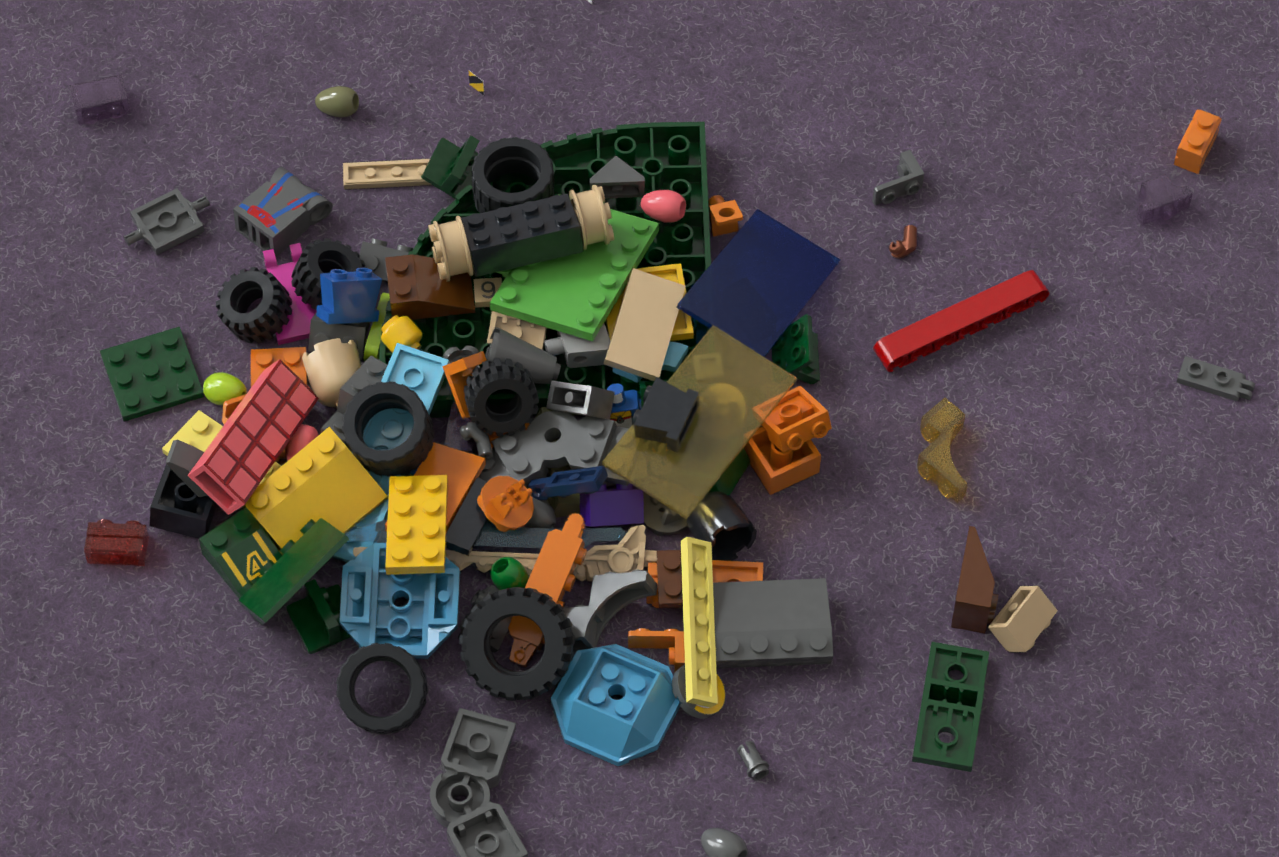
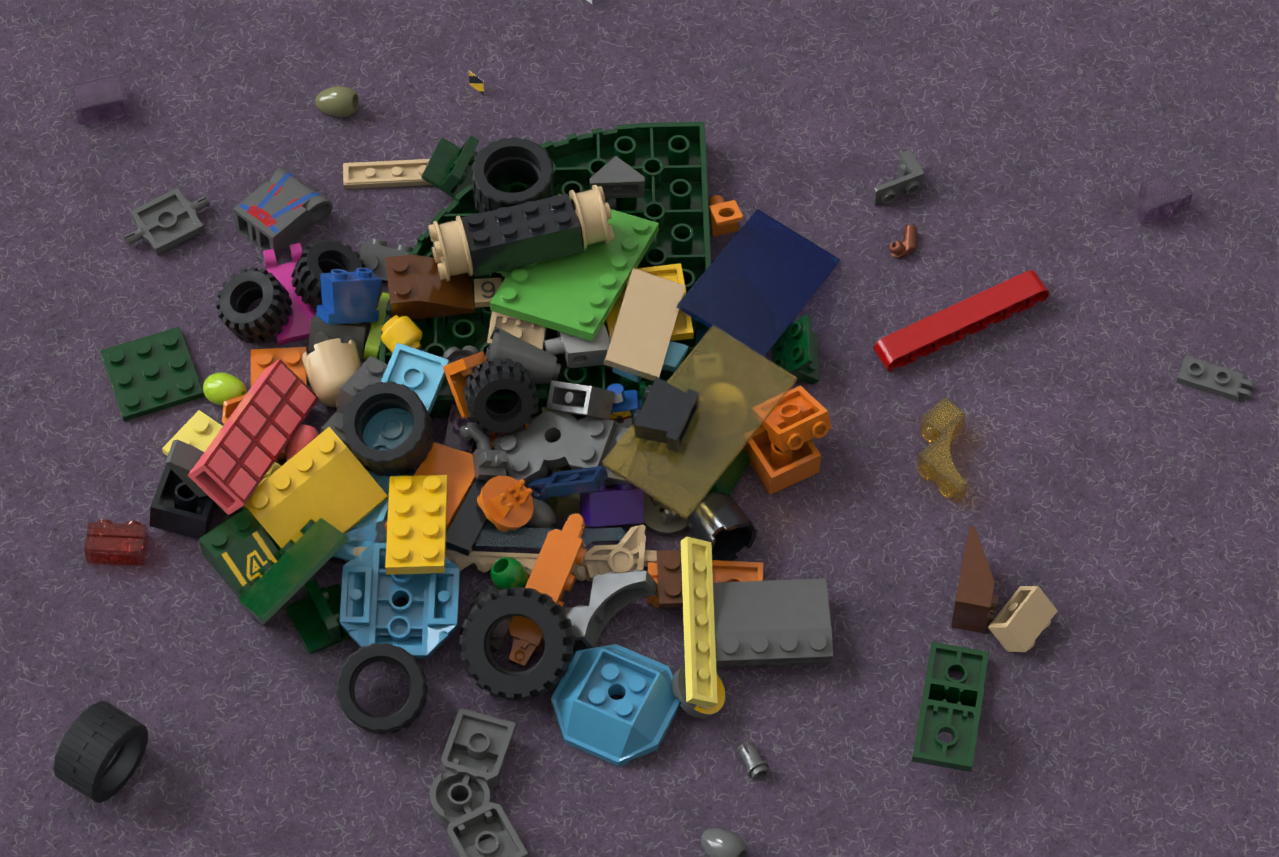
orange bracket [628,628,685,673] -> none
coral animal [641,190,686,223] -> none
orange brick [1174,110,1222,174] -> none
none -> black tyre [53,701,148,803]
none -> dark grey tile [472,449,508,480]

